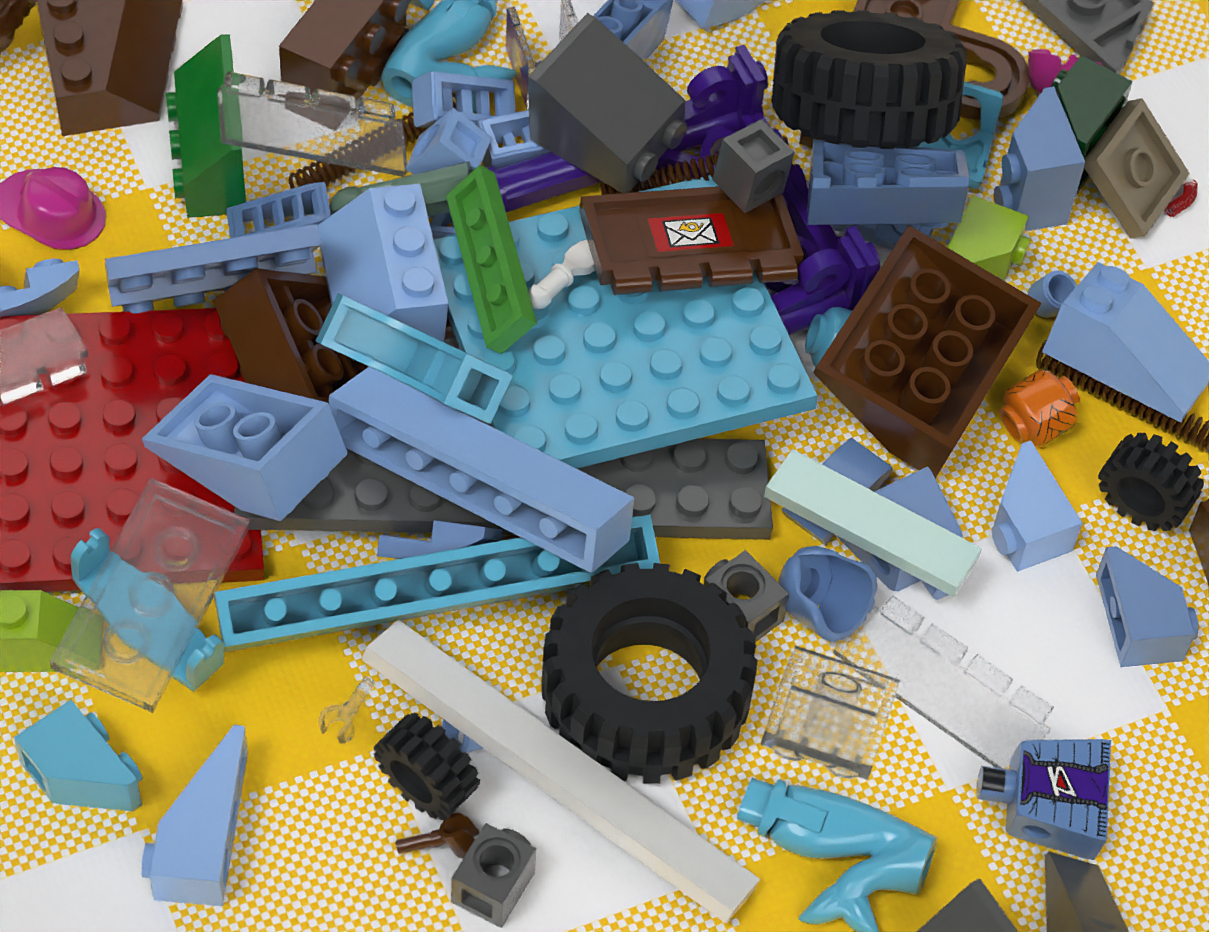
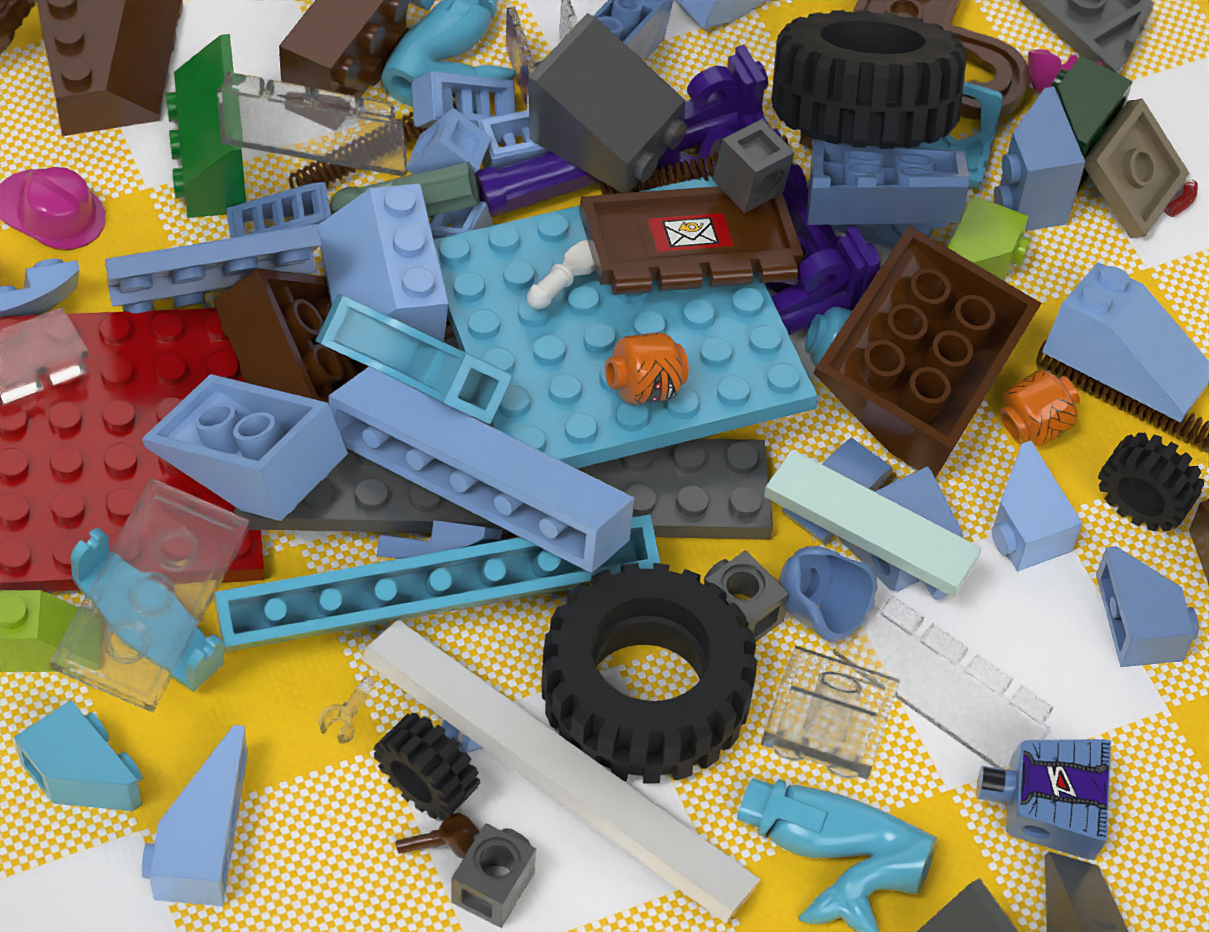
bright green plate [446,165,537,354] -> none
light blue piece [1027,270,1077,318] -> none
none -> orange head [605,332,689,406]

